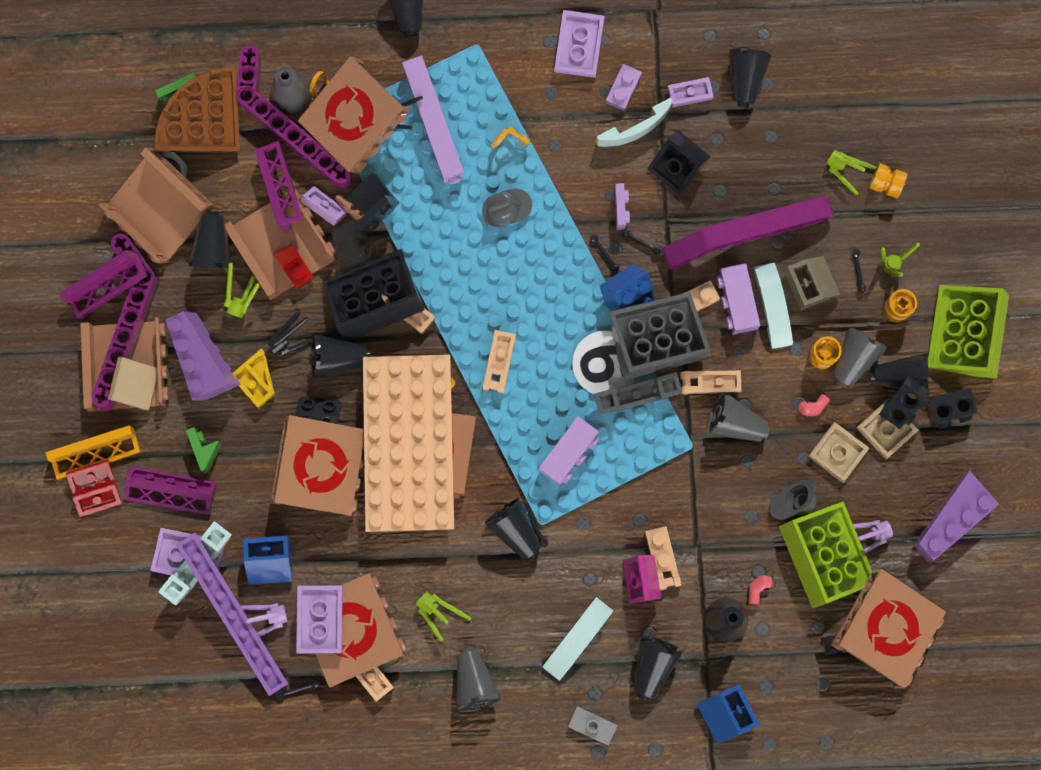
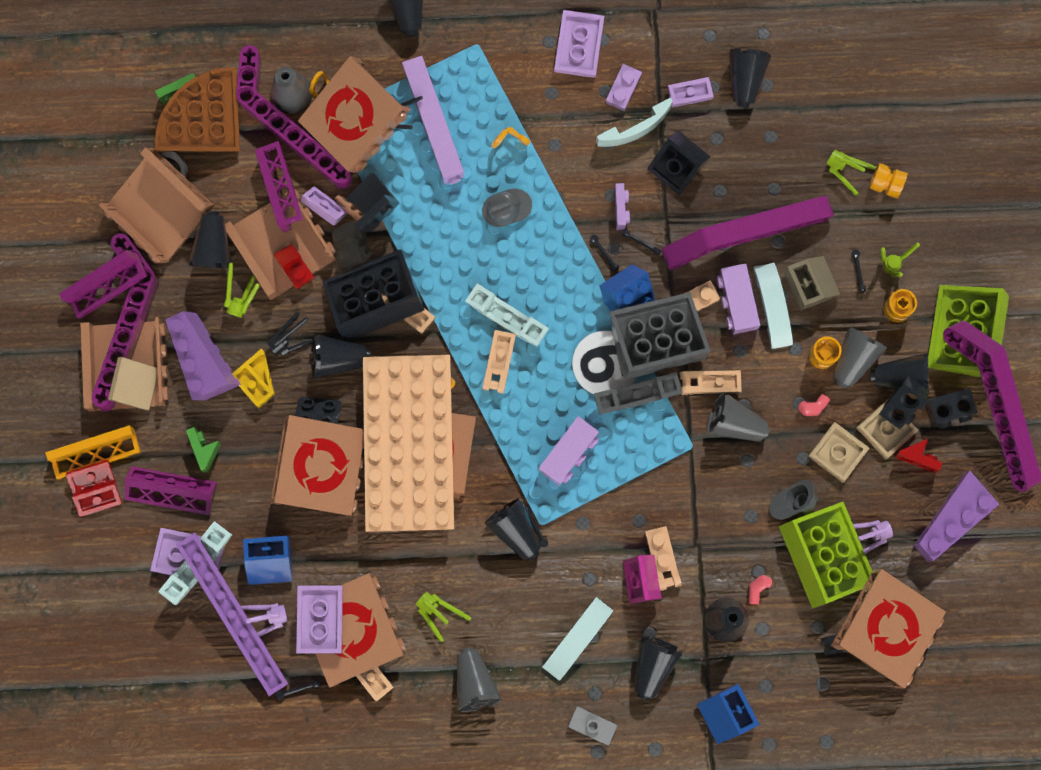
none -> light aqua slope [465,284,549,347]
none -> red slope [894,439,943,473]
none -> magenta beam [943,321,1041,492]

